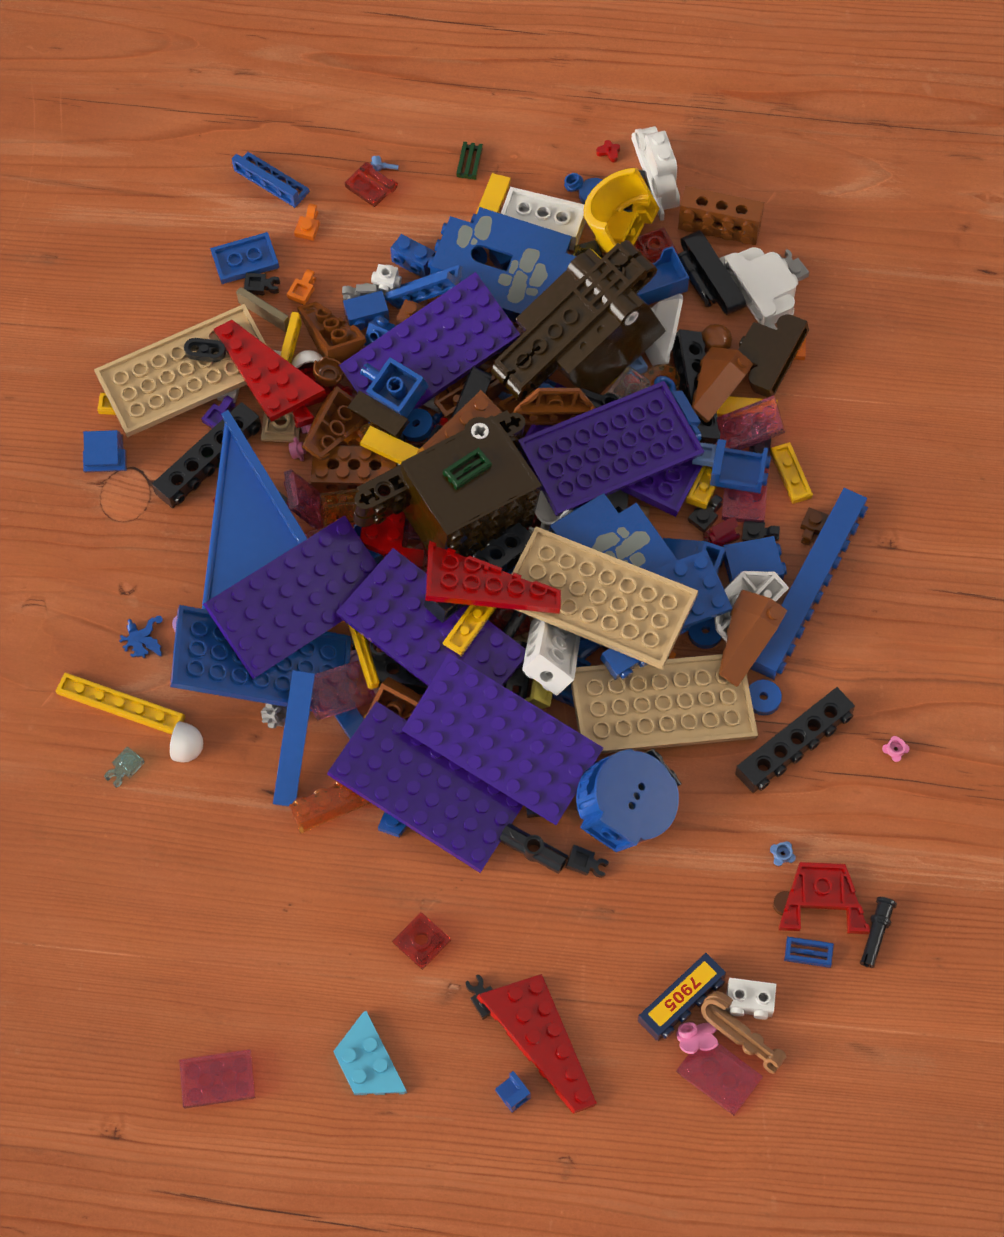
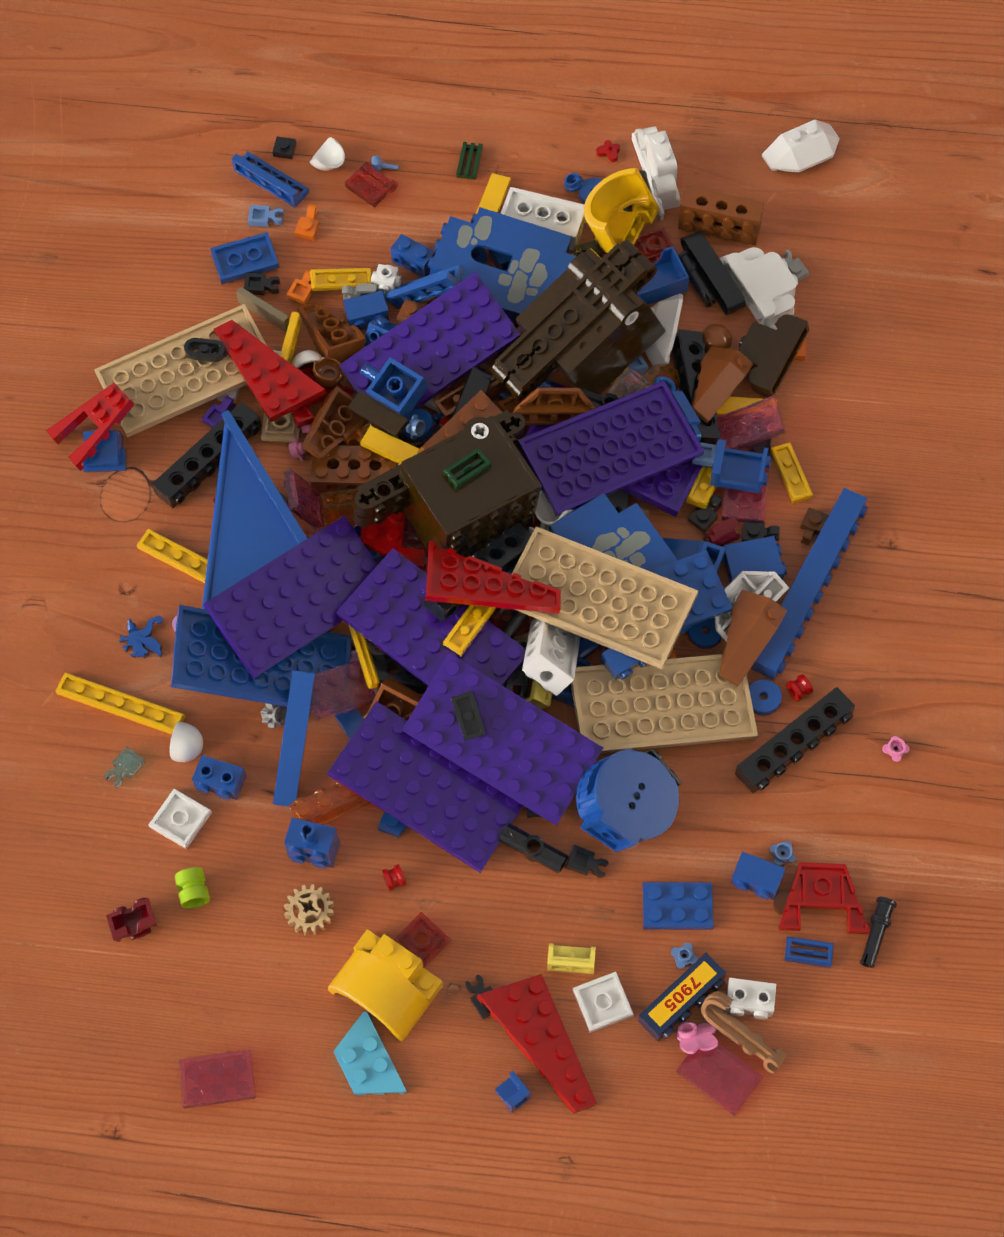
none -> red wing [46,382,135,471]
none -> dark red cylinder [106,898,157,942]
none -> yellow tile [137,529,208,583]
none -> white tile [148,789,212,849]
none -> lime wheel [175,867,210,909]
none -> blue brick [192,755,246,800]
none -> medium blue plate [248,205,284,227]
none -> black plate [273,136,297,159]
none -> blue brick [284,818,340,869]
none -> tan gear [284,884,334,935]
none -> white helmet [310,137,345,171]
none -> yellow tile [310,268,372,291]
none -> yellow piece [328,929,443,1042]
none -> red wheel [382,864,407,892]
none -> medium blue plate [406,414,426,440]
none -> black plate [451,691,487,741]
none -> light yellow hinge [547,943,596,974]
none -> white tile [572,972,634,1033]
none -> blue plate [643,882,713,930]
none -> medium blue plate [671,943,698,969]
none -> blue brick [731,851,786,900]
none -> white wedge [762,120,840,172]
none -> red wheel [786,674,813,702]

